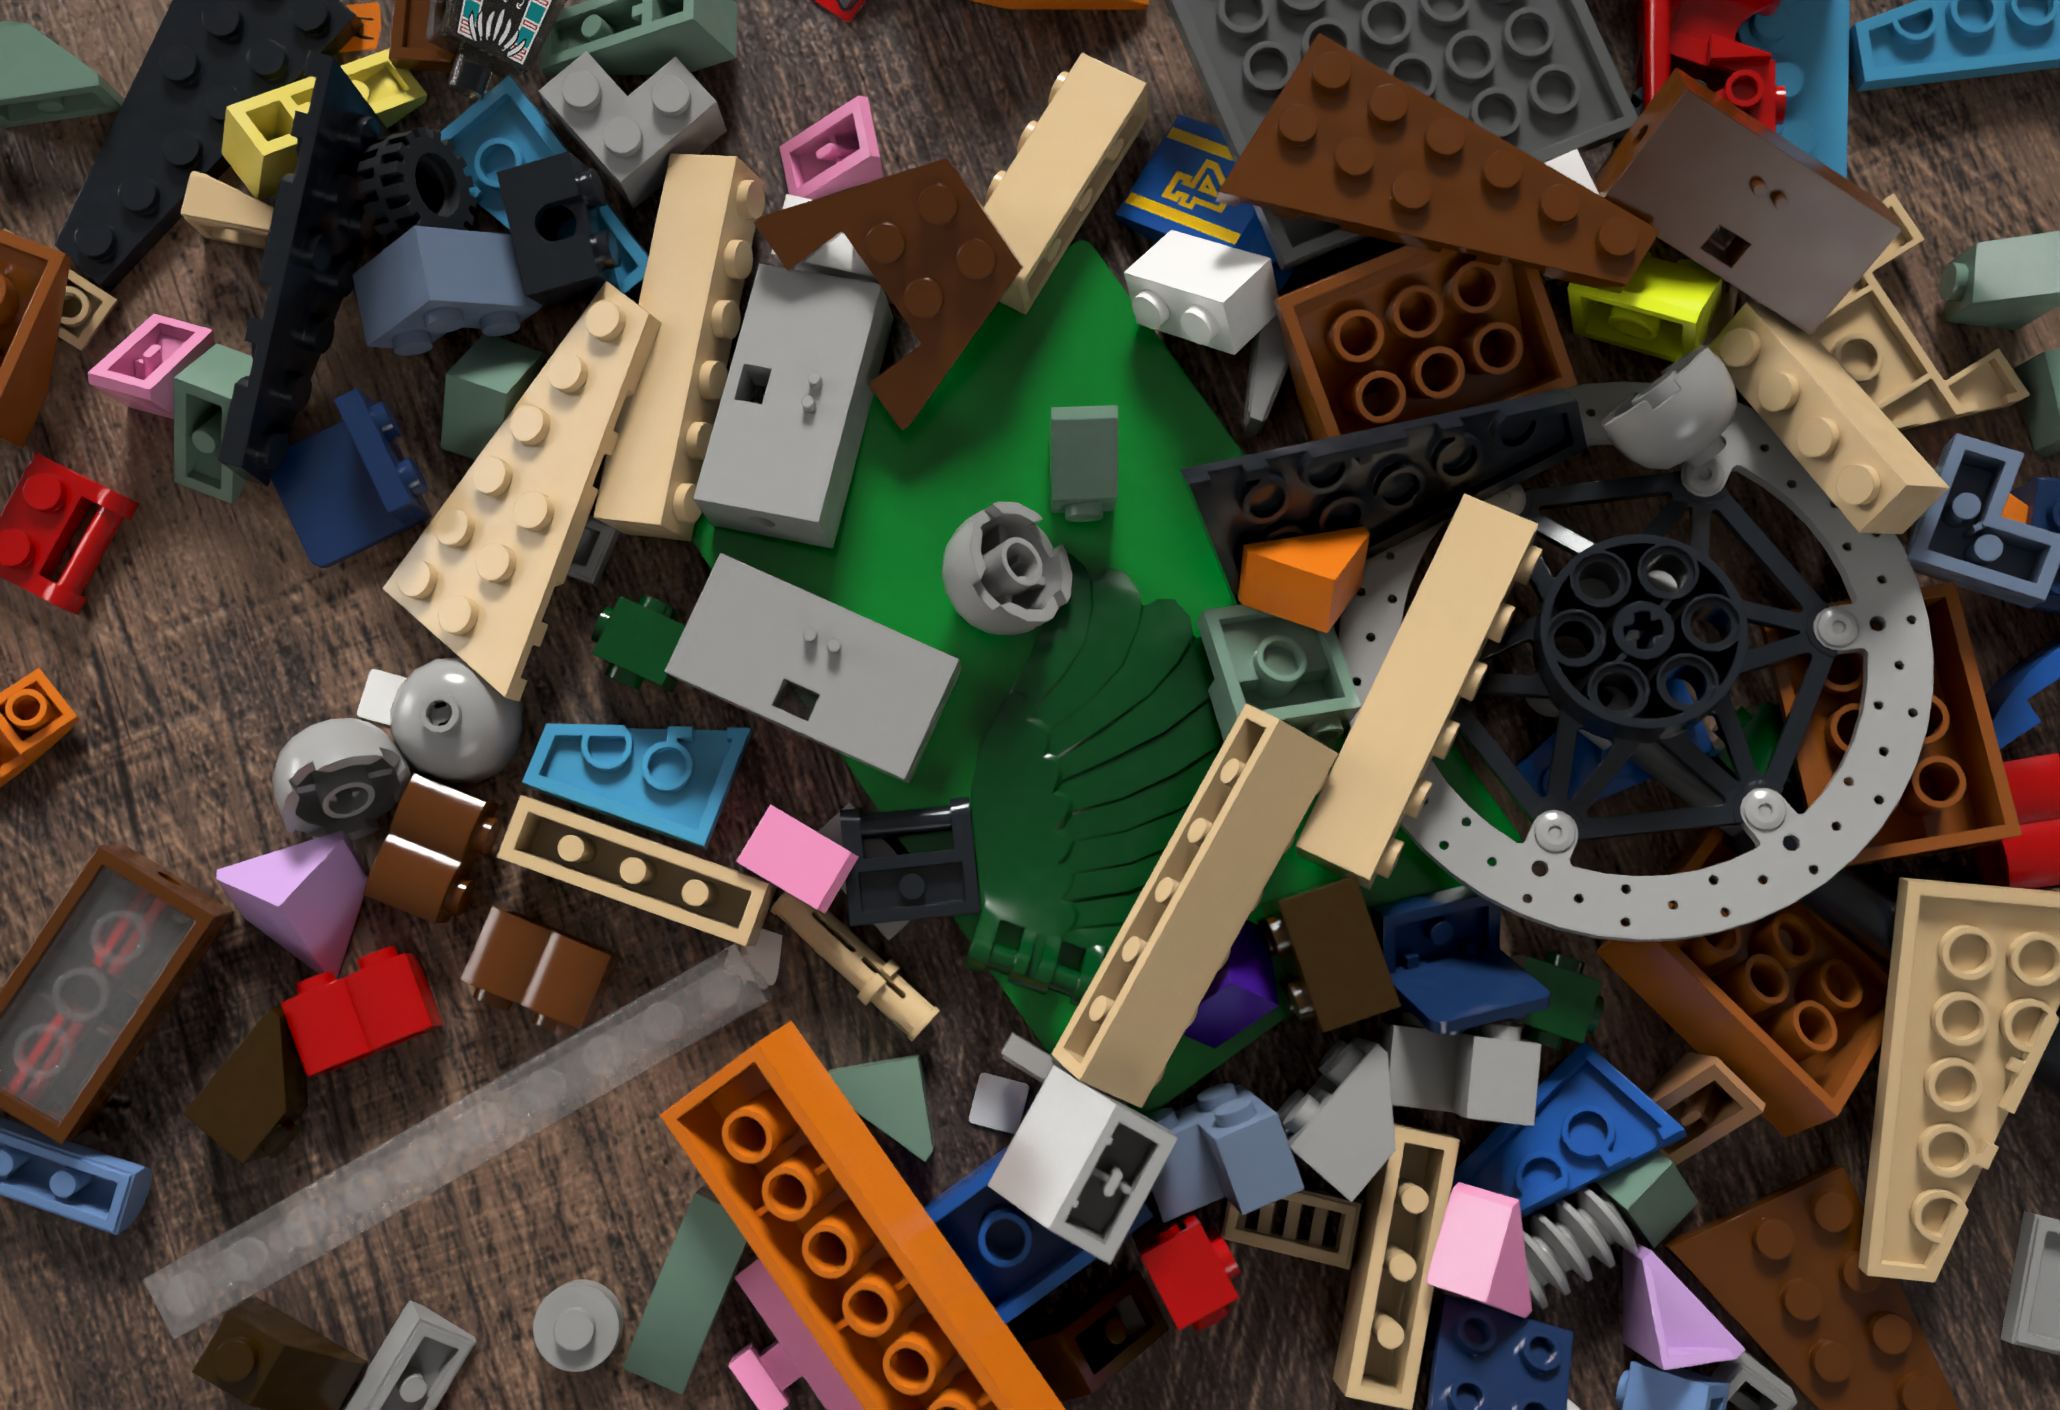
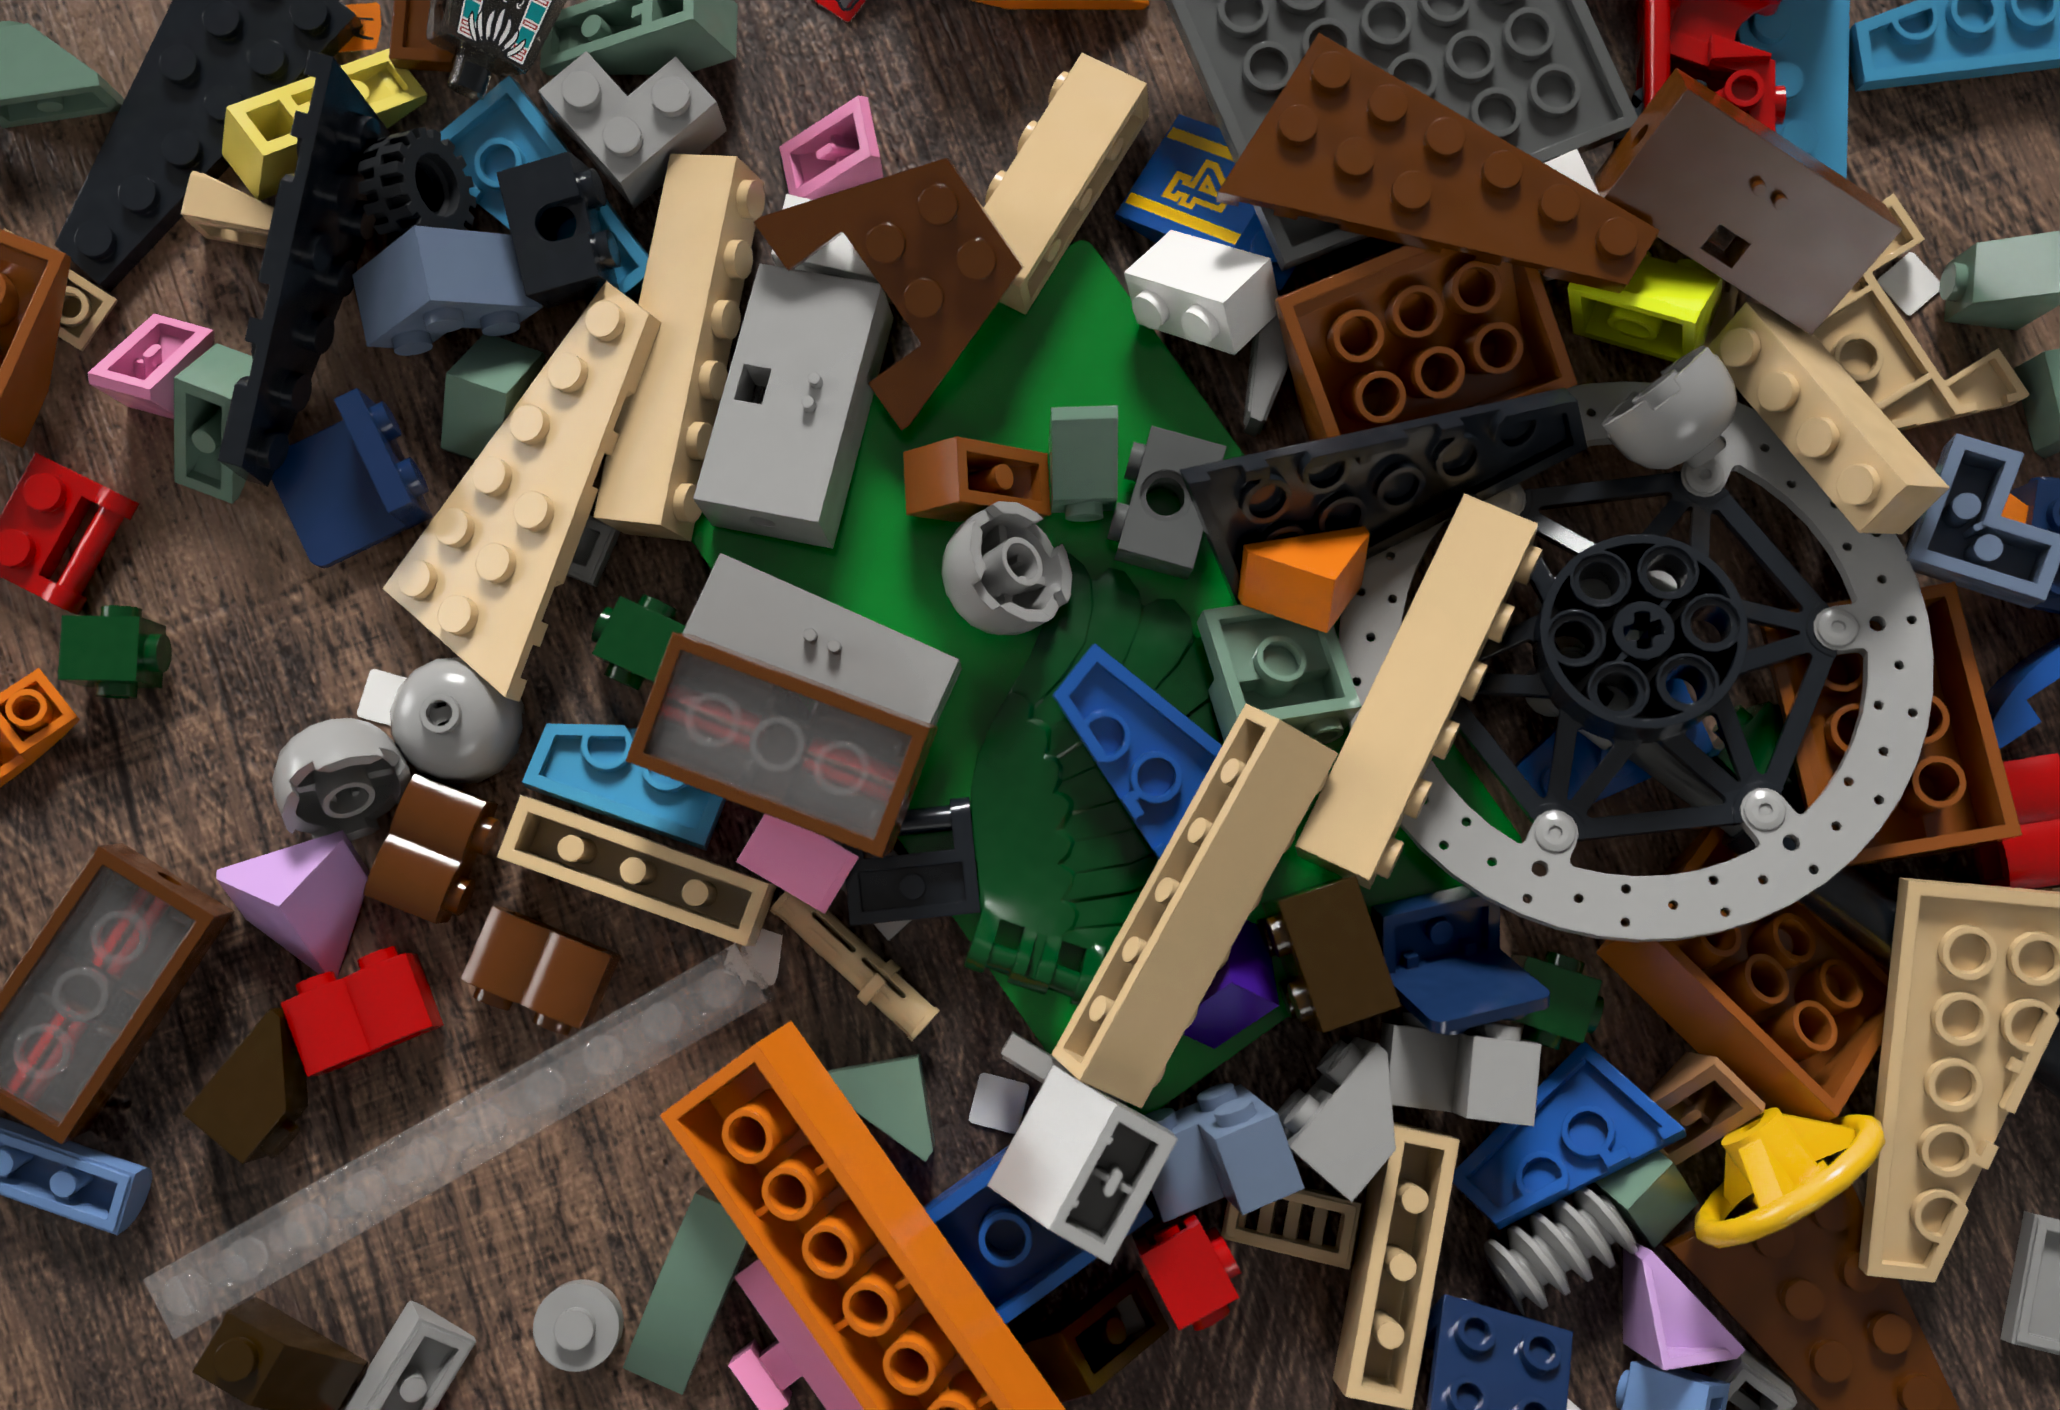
bright pink slope [1425,1182,1532,1318] -> none
none -> dark green brick [58,605,172,699]
none -> clear brick [625,632,938,858]
none -> dark orange slope [903,436,1051,522]
none -> blue wing [1052,643,1222,860]
none -> dark grey brick [1107,426,1226,580]
none -> yellow piece [1695,1107,1886,1249]
none -> white sticker [1878,252,1940,316]

